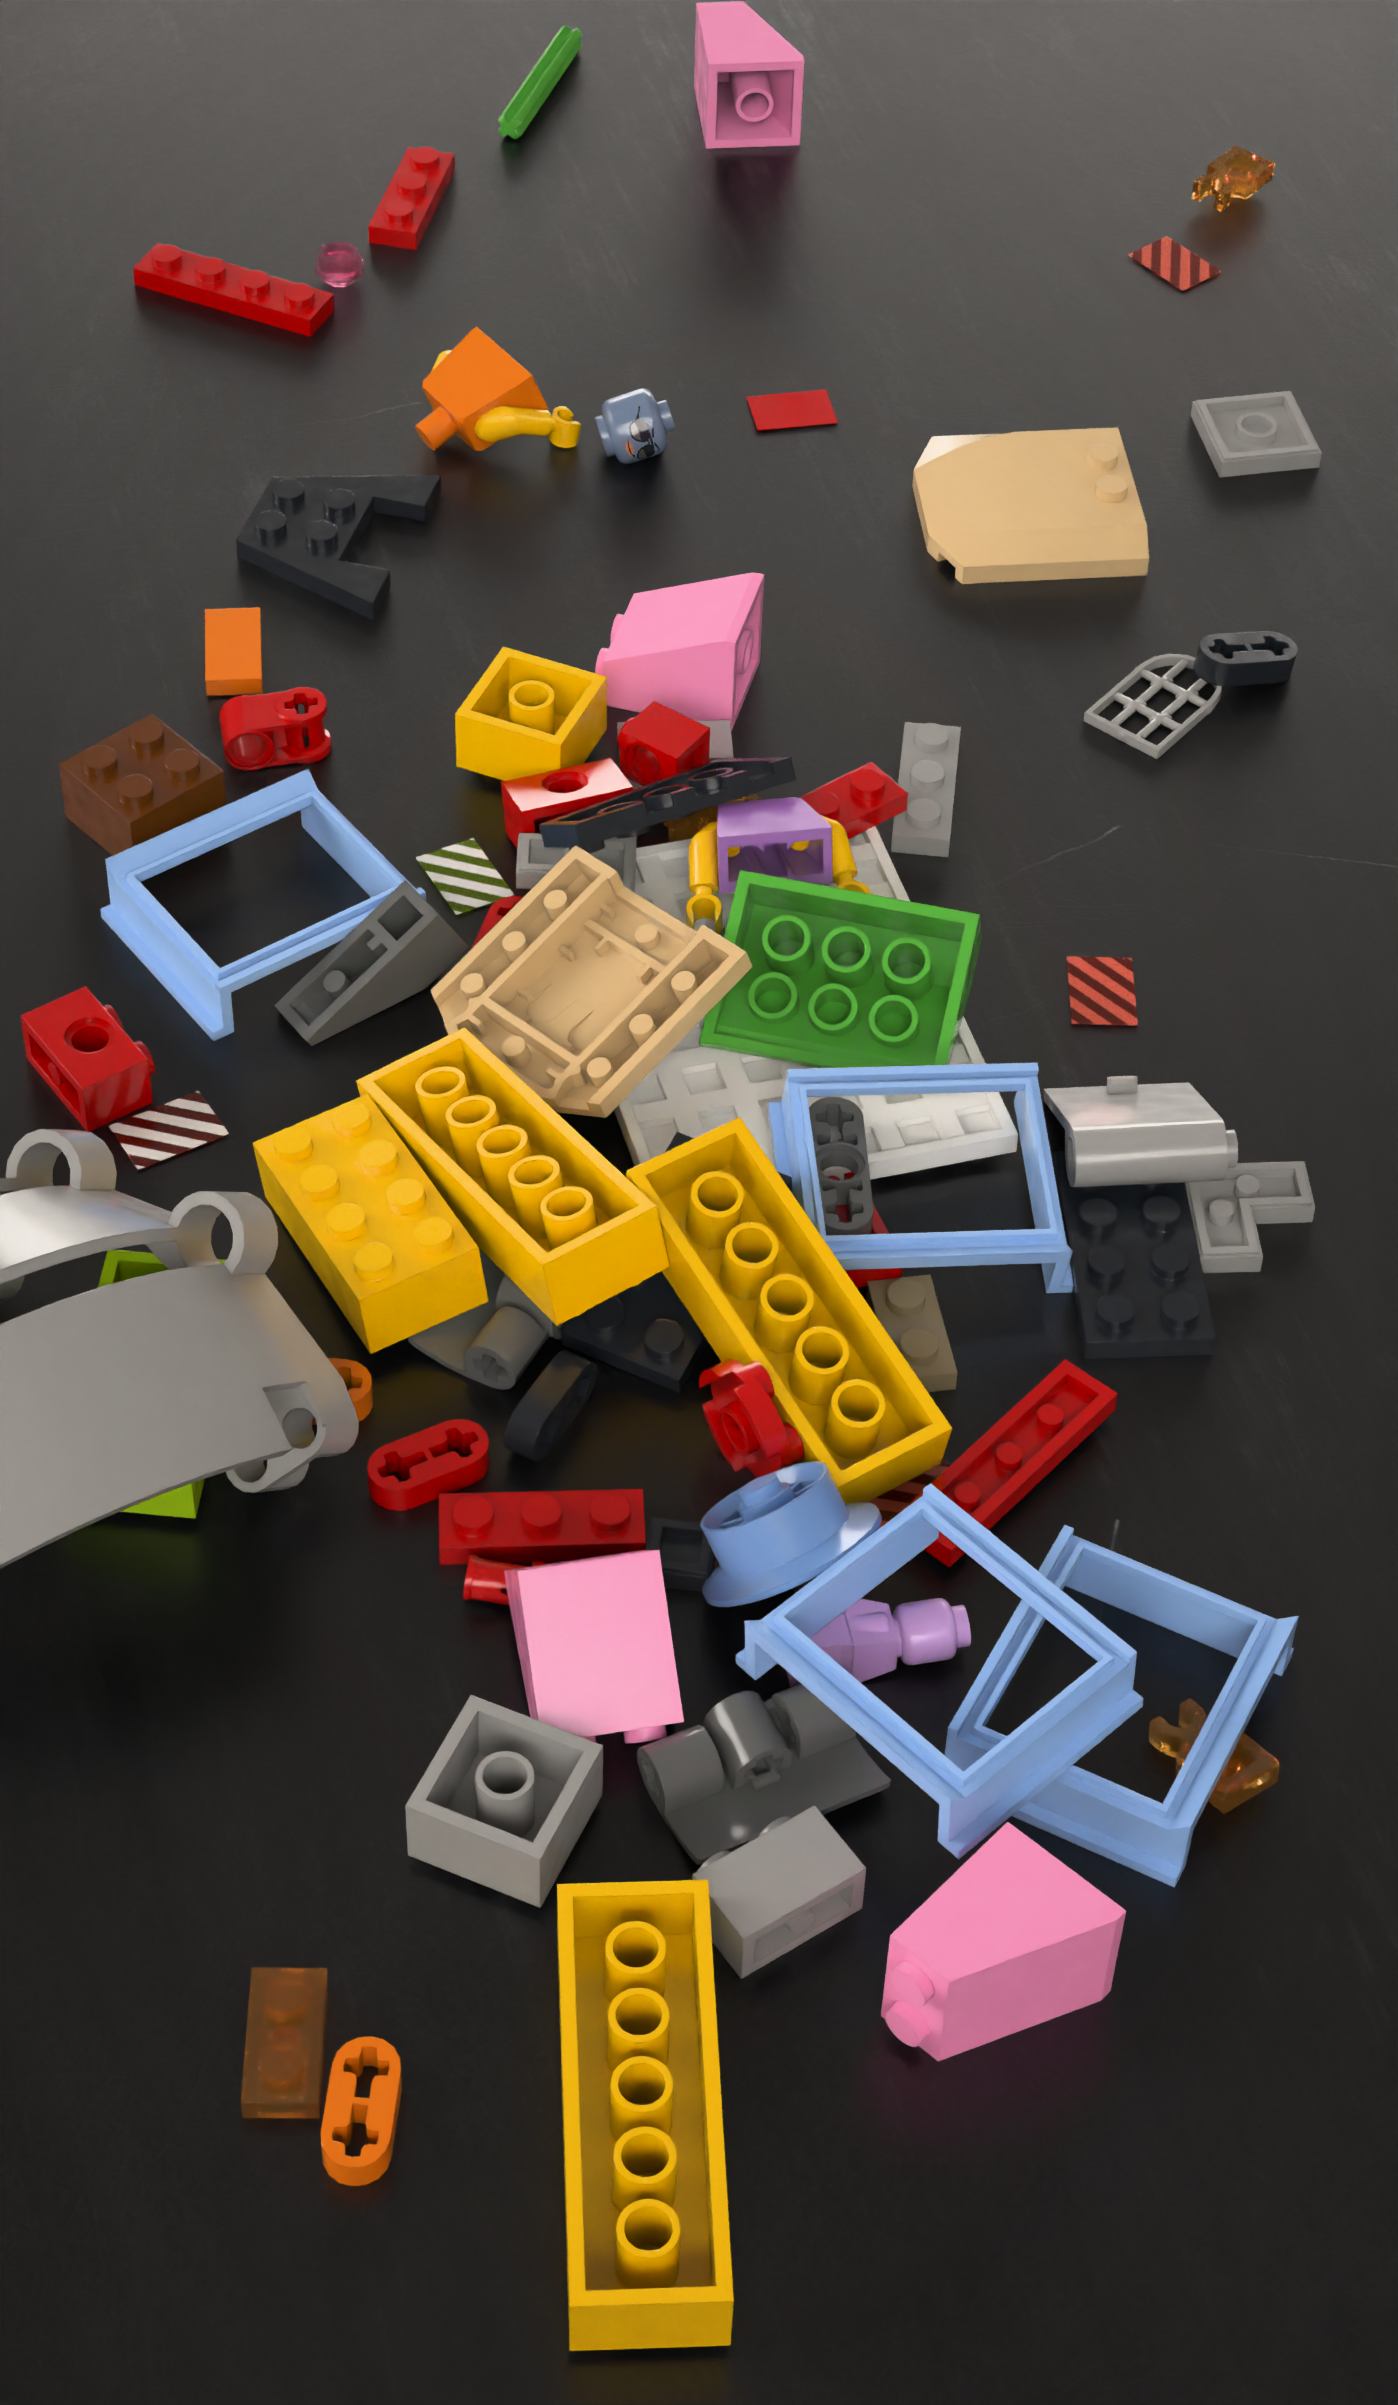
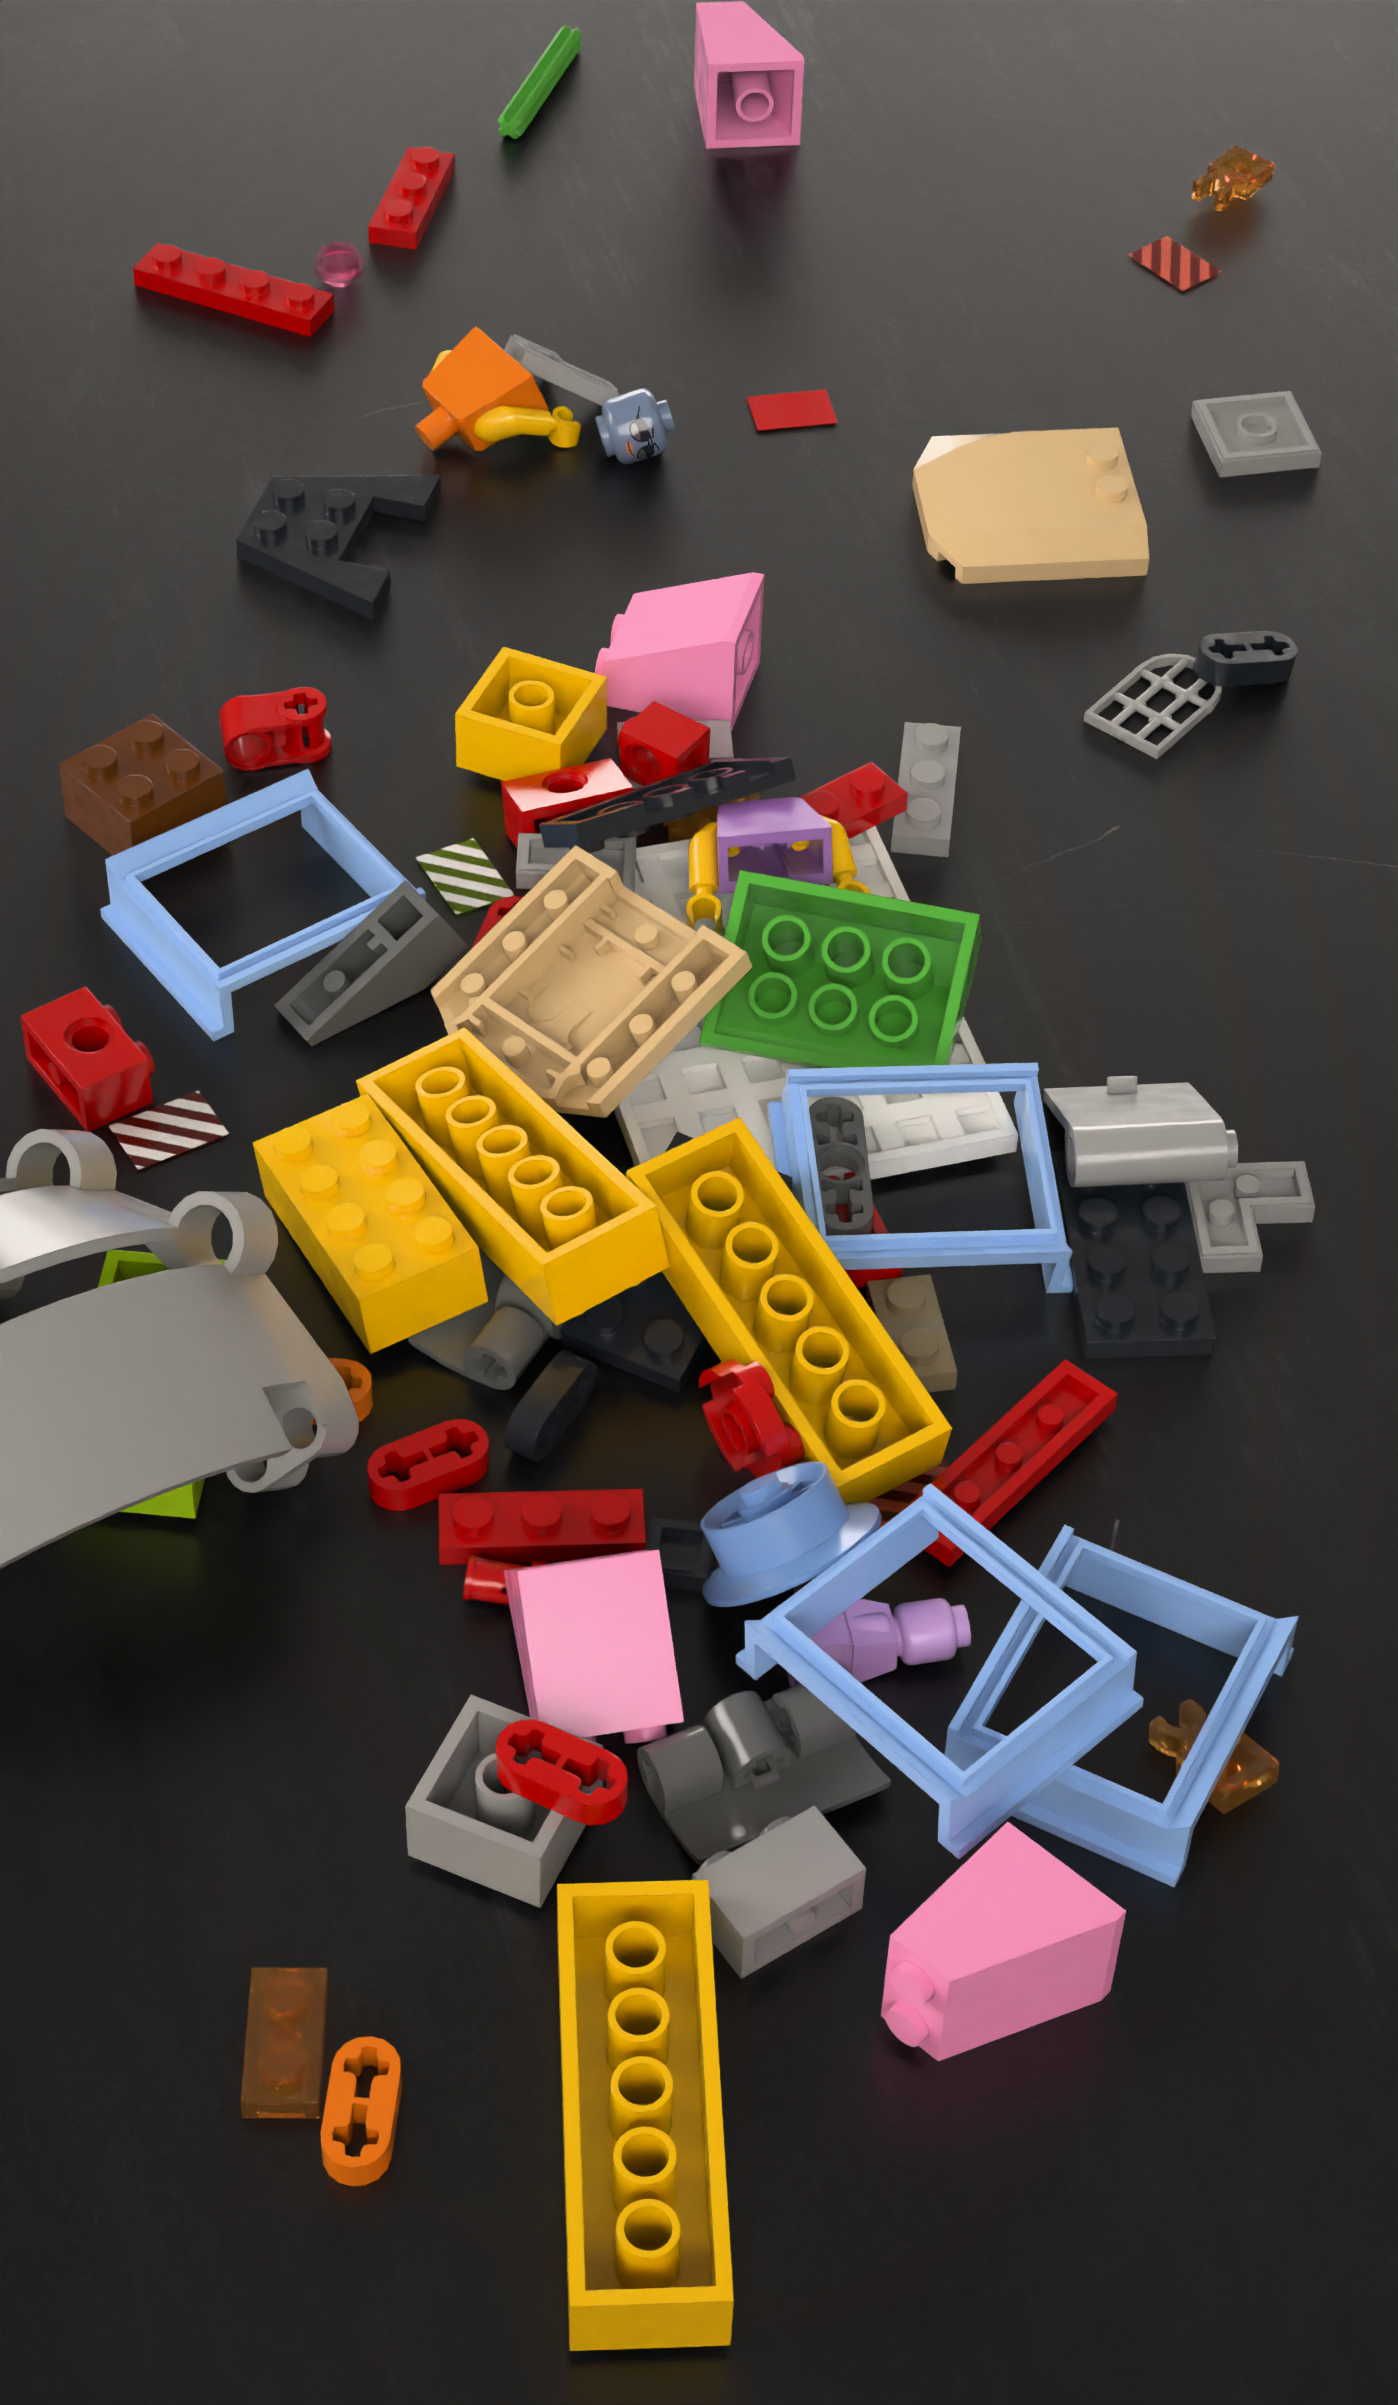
orange tile [205,607,263,696] -> none
clear red sticker [1067,956,1138,1026] -> none
none -> red beam [495,1719,628,1826]
none -> light grey tile [504,334,619,406]

